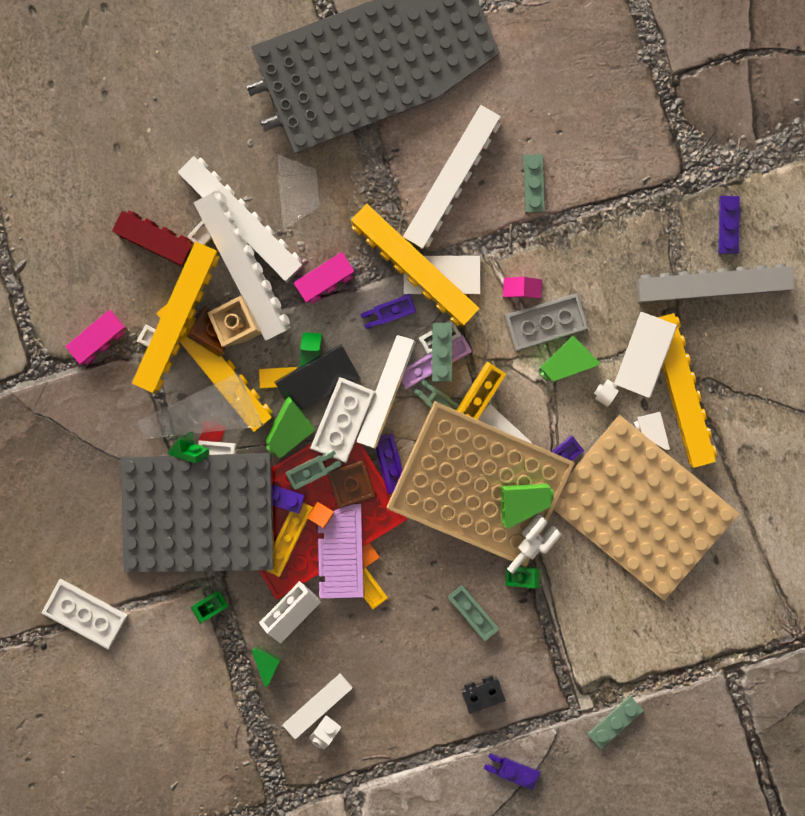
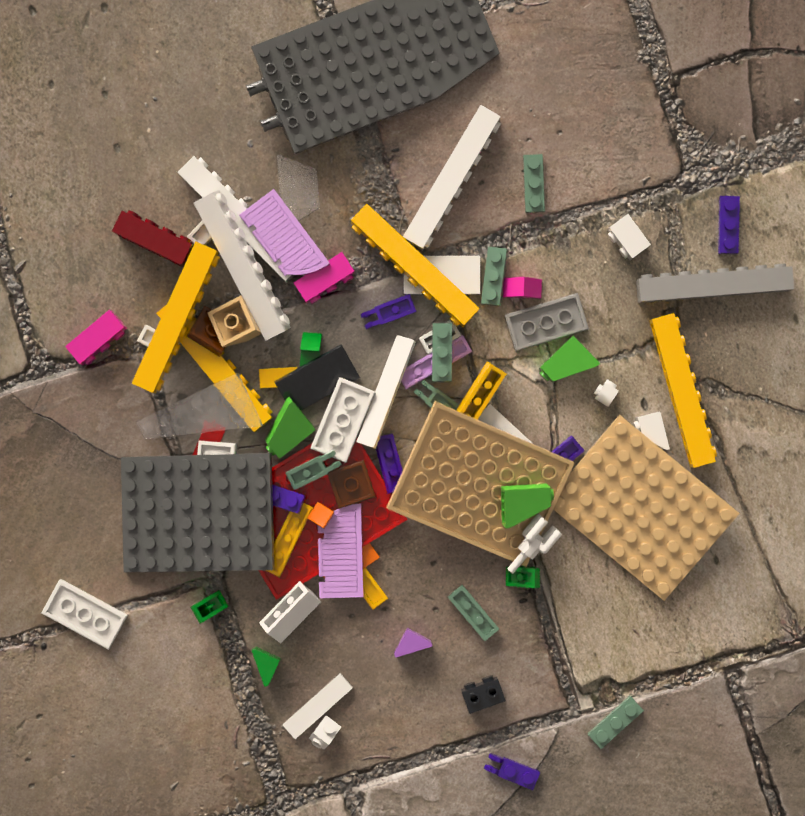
green slope [168,431,210,464] -> none
white tile [614,312,678,398] -> none
none -> lavender piece [239,189,330,276]
none -> medium lavender slope [394,628,432,658]
none -> sand green plate [481,247,508,306]
none -> white brick [607,214,651,260]

